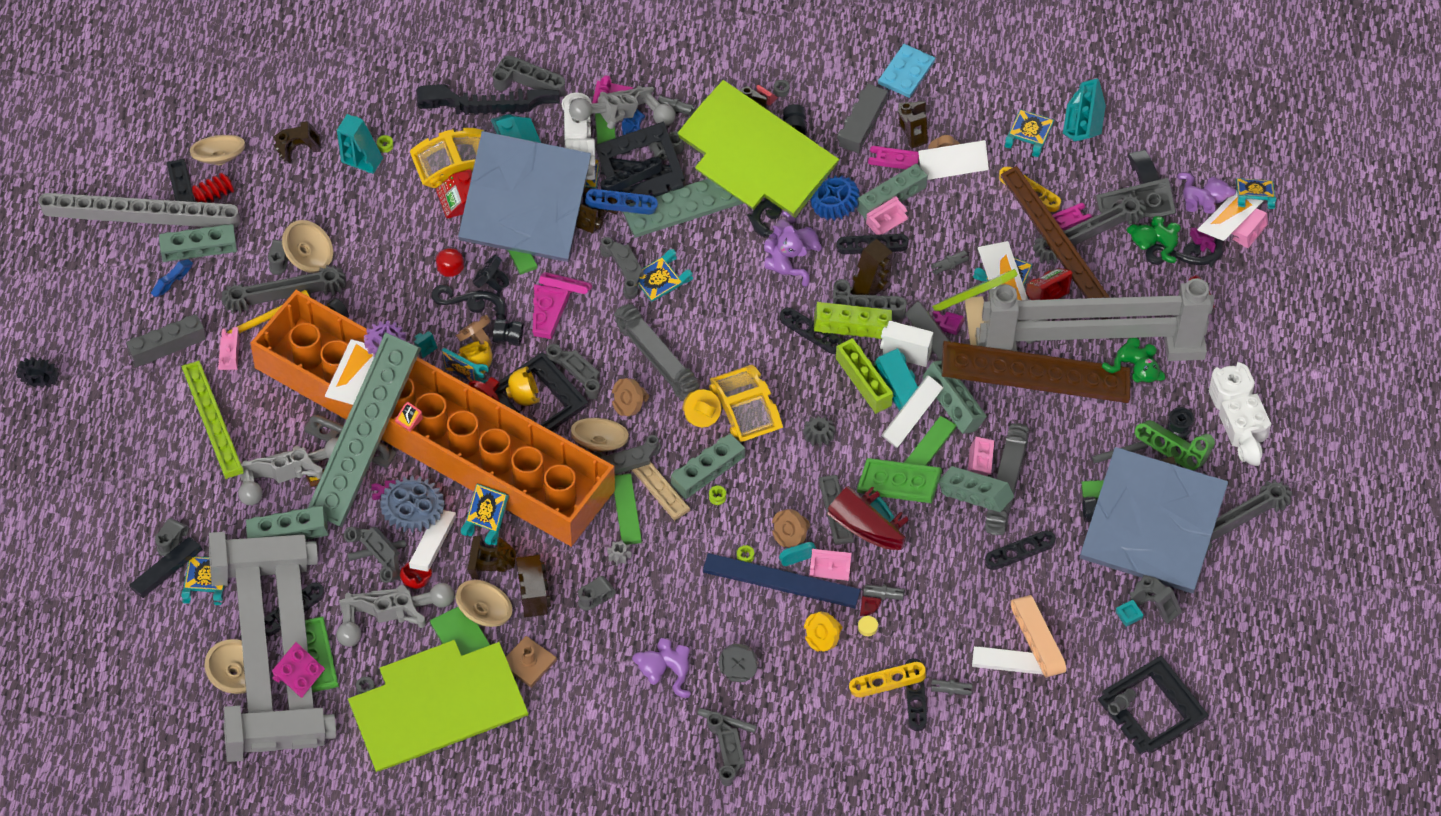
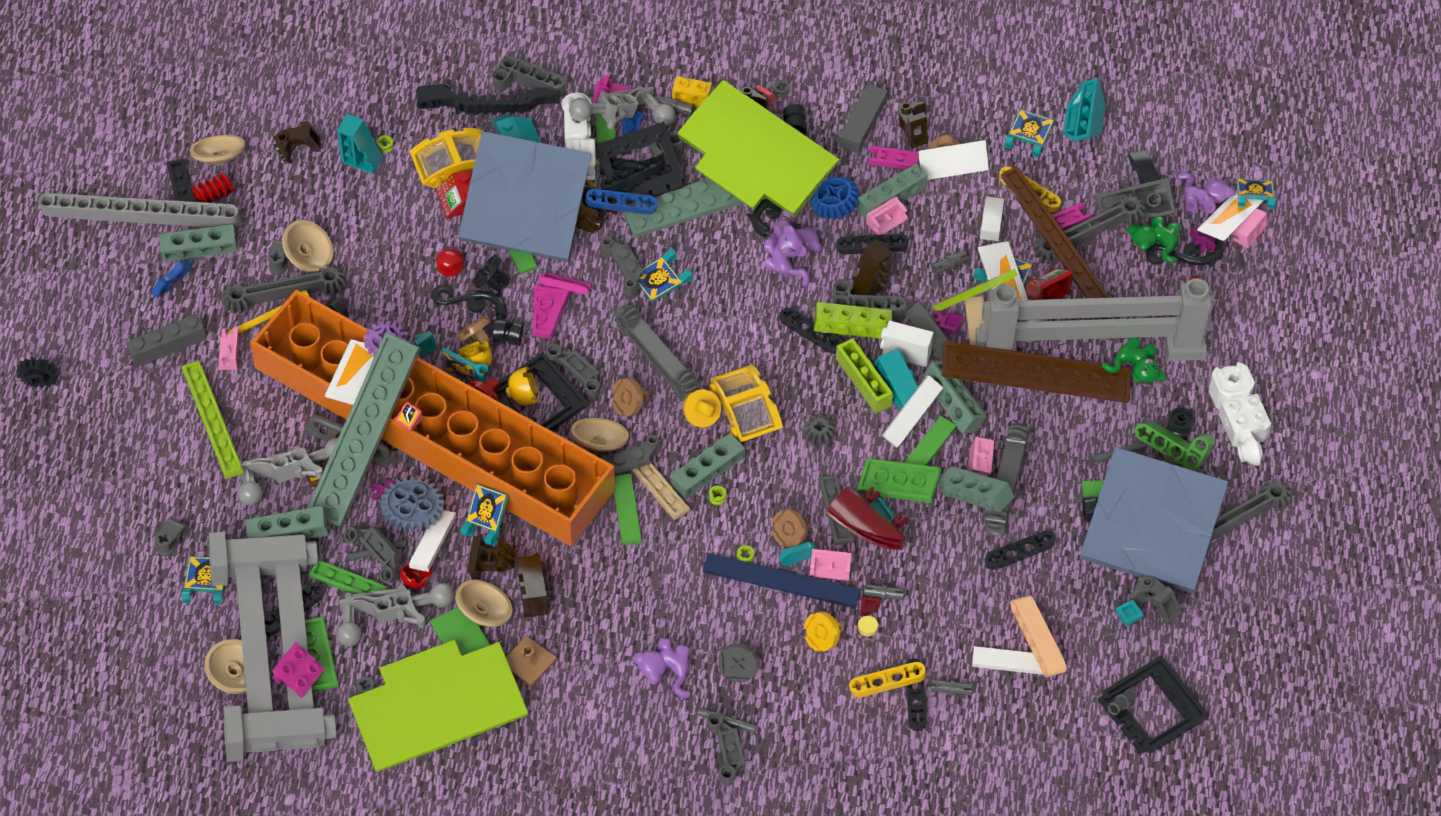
black tile [129,537,203,598] -> none
dark grey piece [578,576,616,611] -> none
light grey gear [607,540,632,566] -> none
medium azure plate [878,44,935,98] -> none
none -> bright green tile [309,559,389,597]
none -> yellow brick [672,76,712,107]
none -> white slope [980,196,1004,241]

